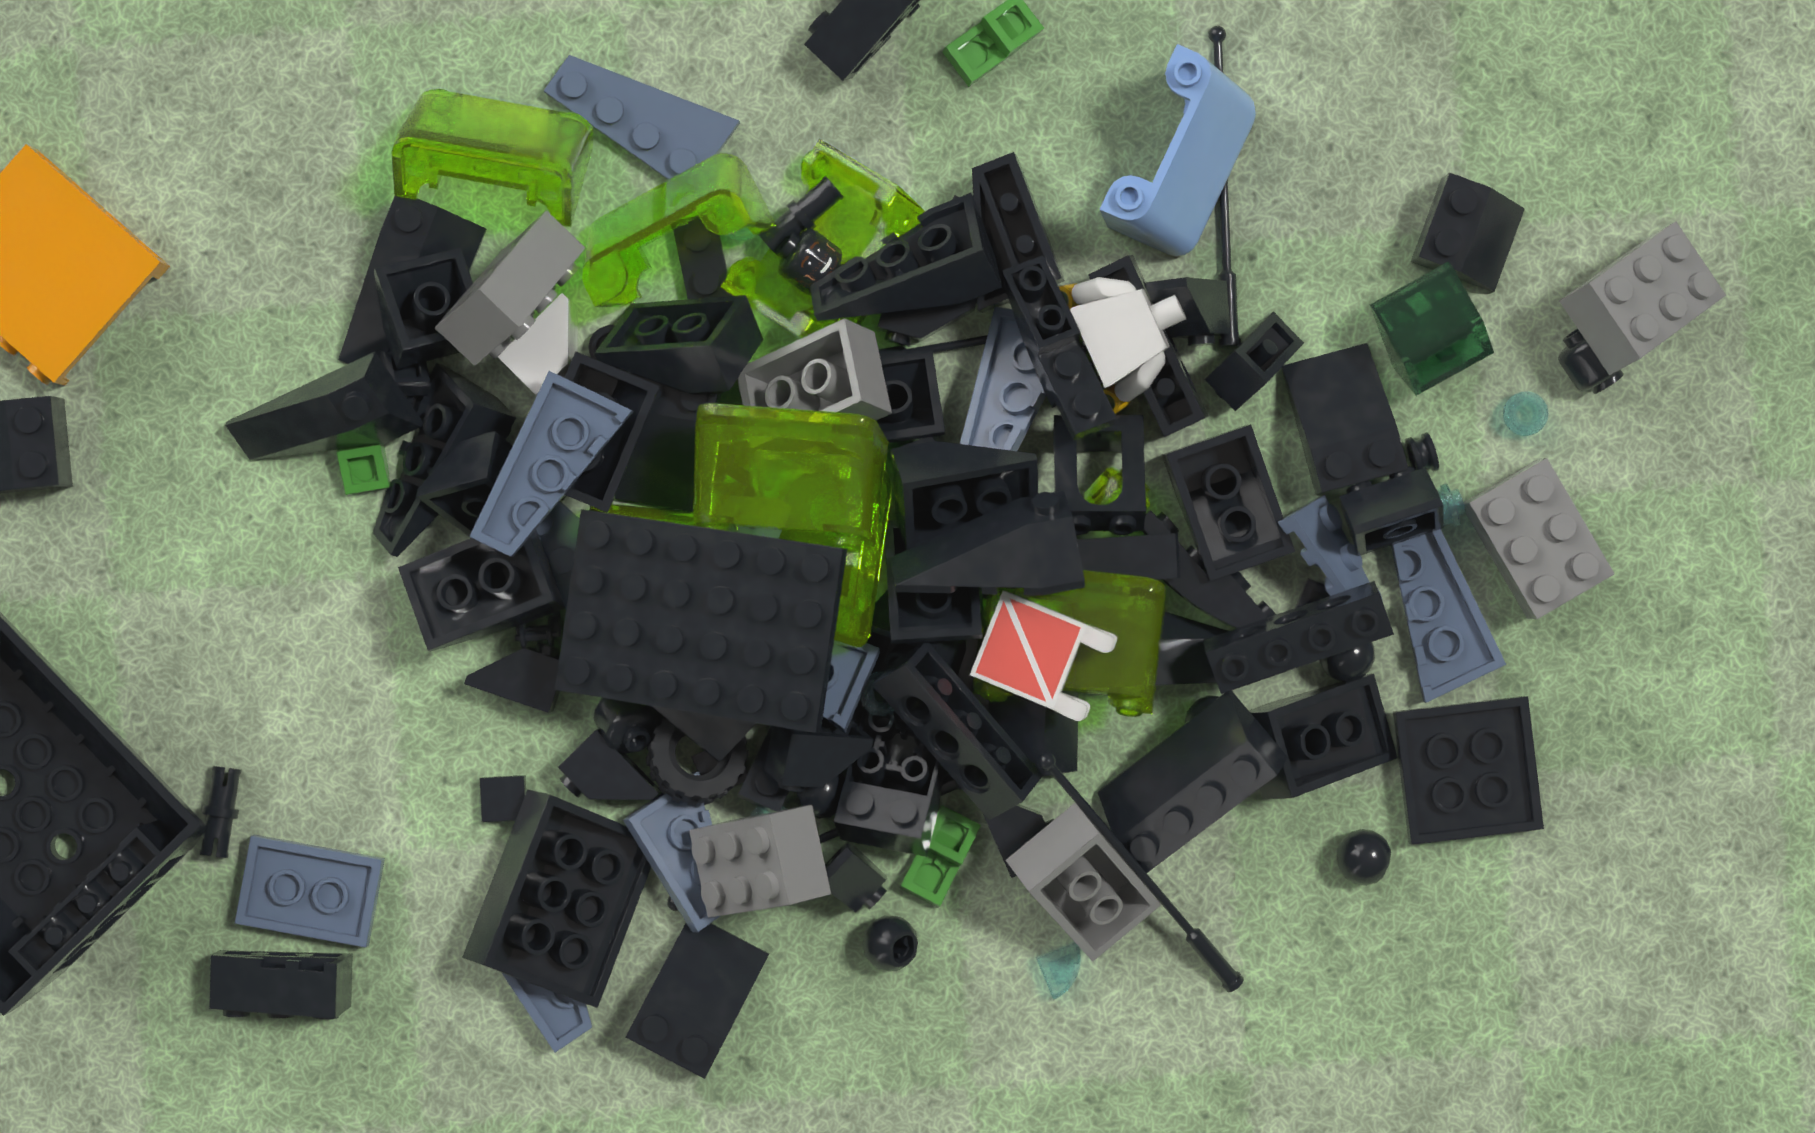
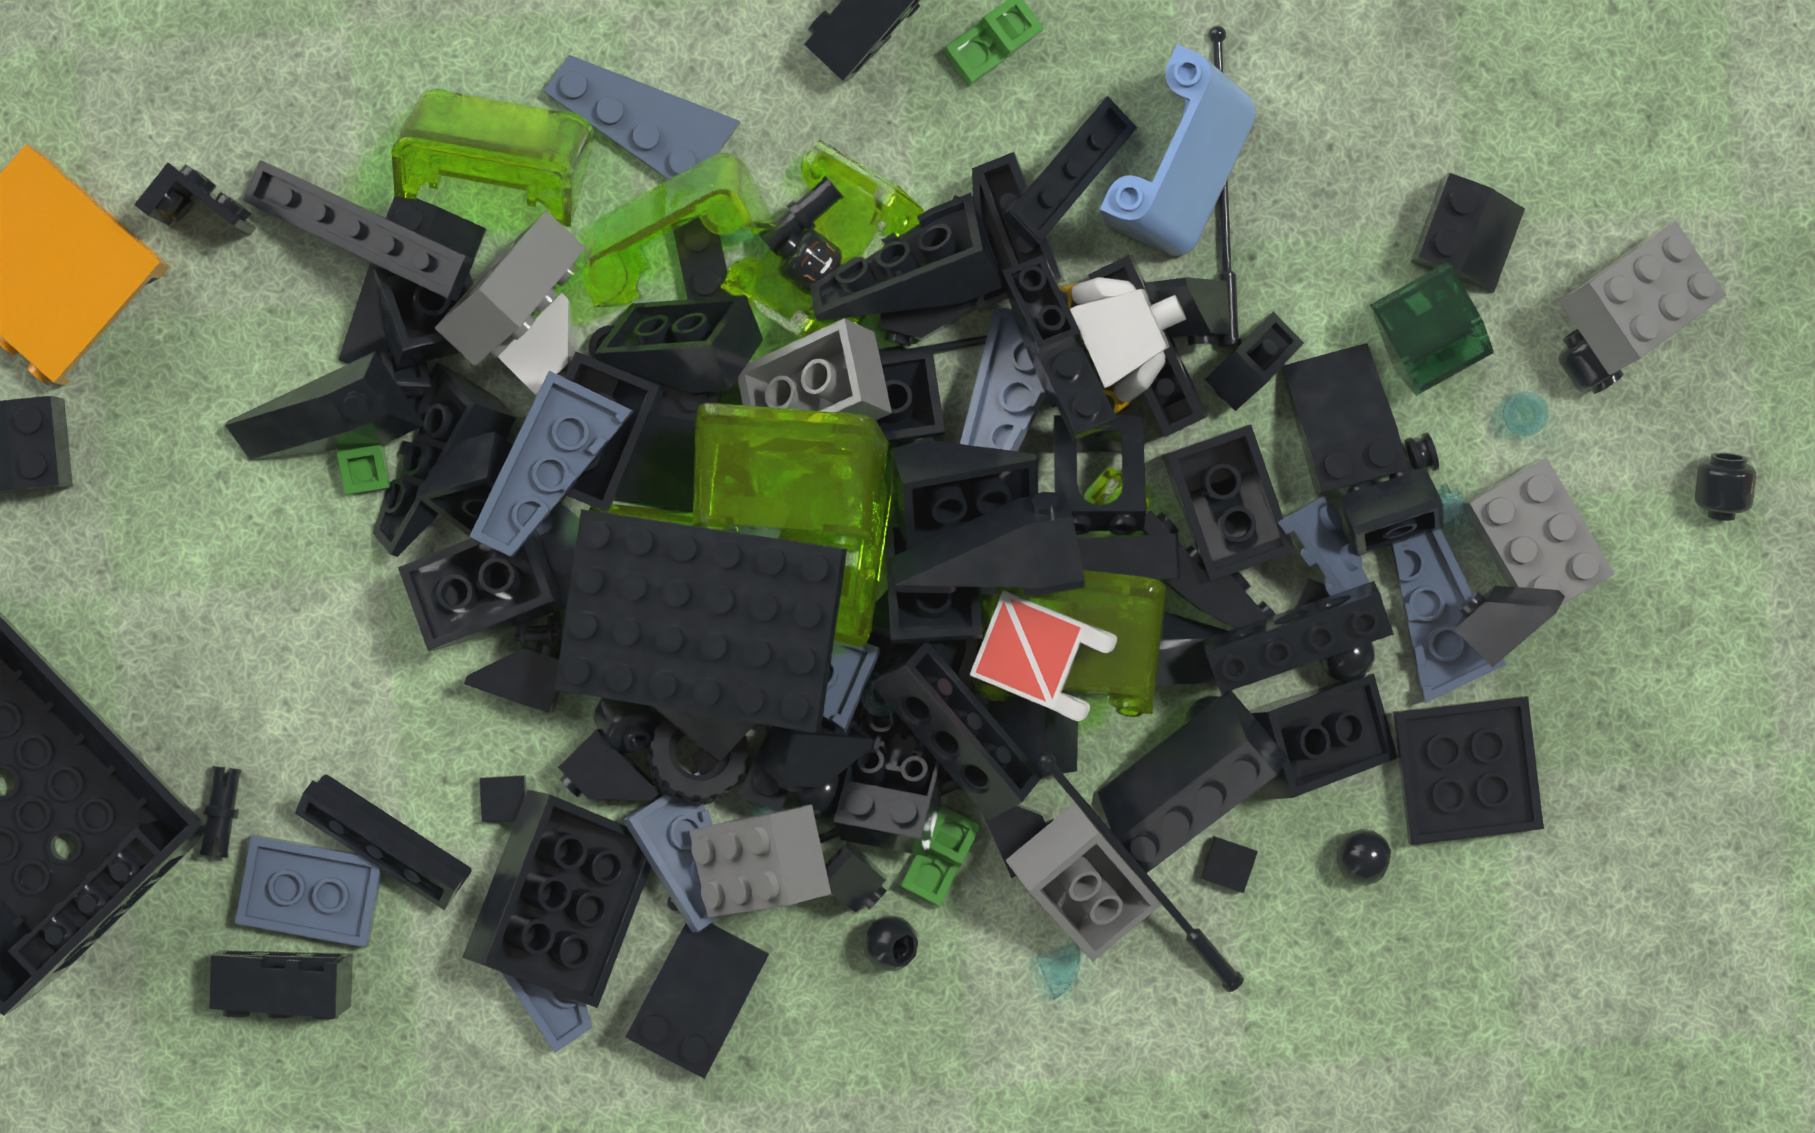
none -> black bracket [134,162,256,235]
none -> black plate [243,160,475,301]
none -> black panel [295,774,472,910]
none -> black tile [1001,96,1137,248]
none -> black tile [1200,836,1258,893]
none -> black slope [1455,586,1565,667]
none -> black head [1695,453,1757,521]

